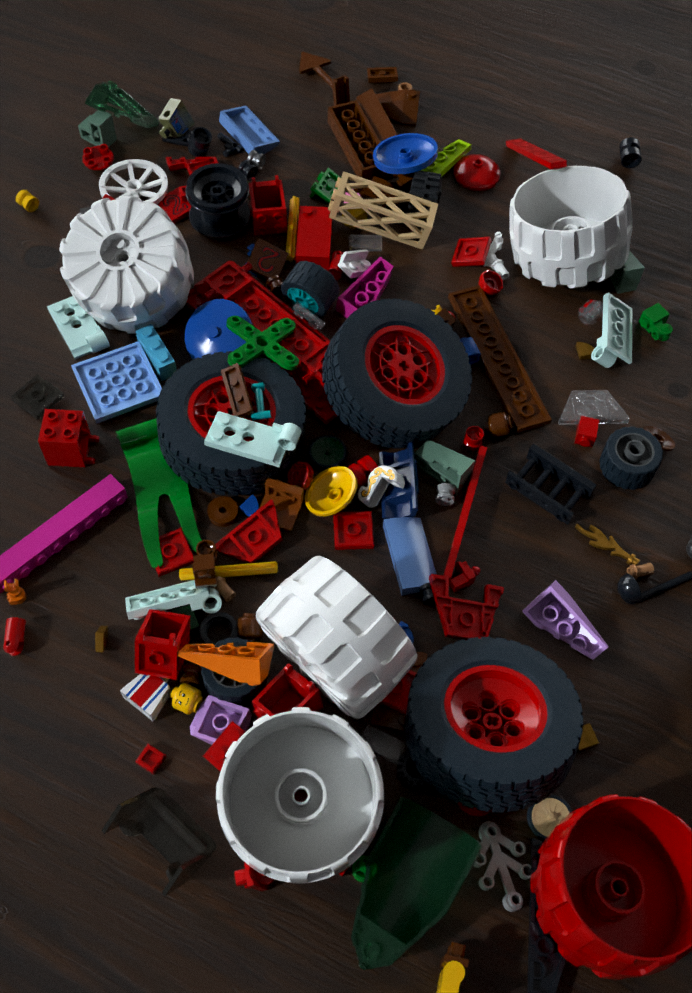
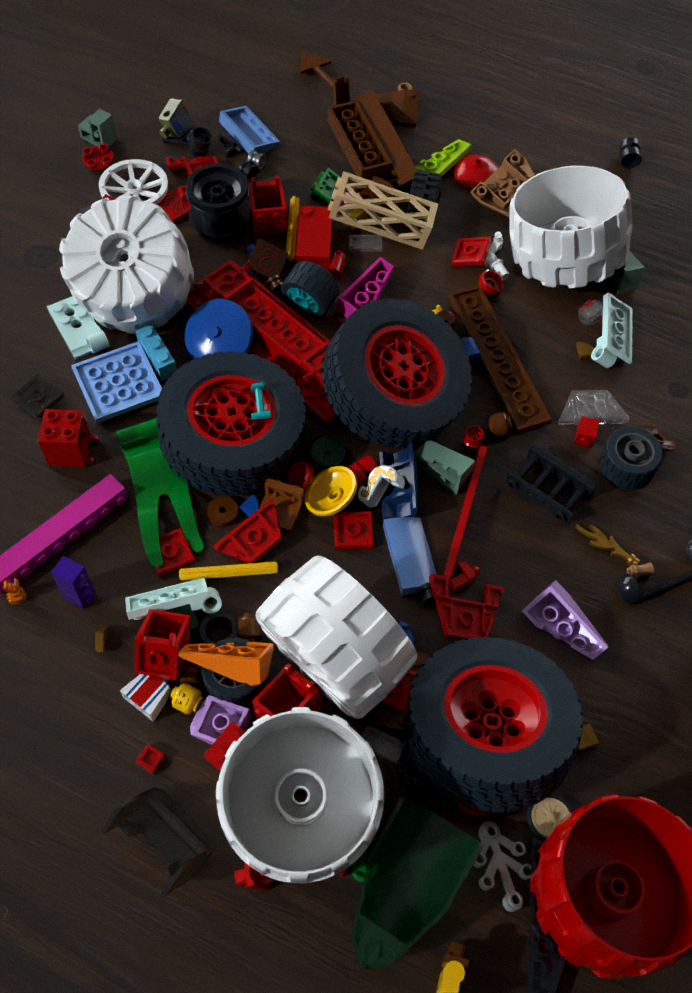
red piece [3,617,26,656] -> none
yellow wheel [16,190,39,212] -> none
clear green windscreen [85,81,160,129] -> none
reddish brown arch [192,553,217,589] -> none
reddish brown wheel [196,539,218,563] -> none
light aqua hinge [204,411,302,467] -> none
medium nougat pin [212,576,236,602] -> none
reddish brown plate [221,363,254,418] -> none
green piece [226,315,299,370] -> none
clear plate [292,302,325,329] -> none
white bracket [338,249,371,278] -> none
reddish brown plate [367,67,398,83] -> none
blue dish [373,133,438,174] -> none
light grey wheel [435,483,455,506] -> none
red tile [506,138,567,170] -> none
green brick [639,303,673,341] -> none
none -> dark purple brick [51,556,95,609]
none -> medium nougat wedge [470,149,535,217]

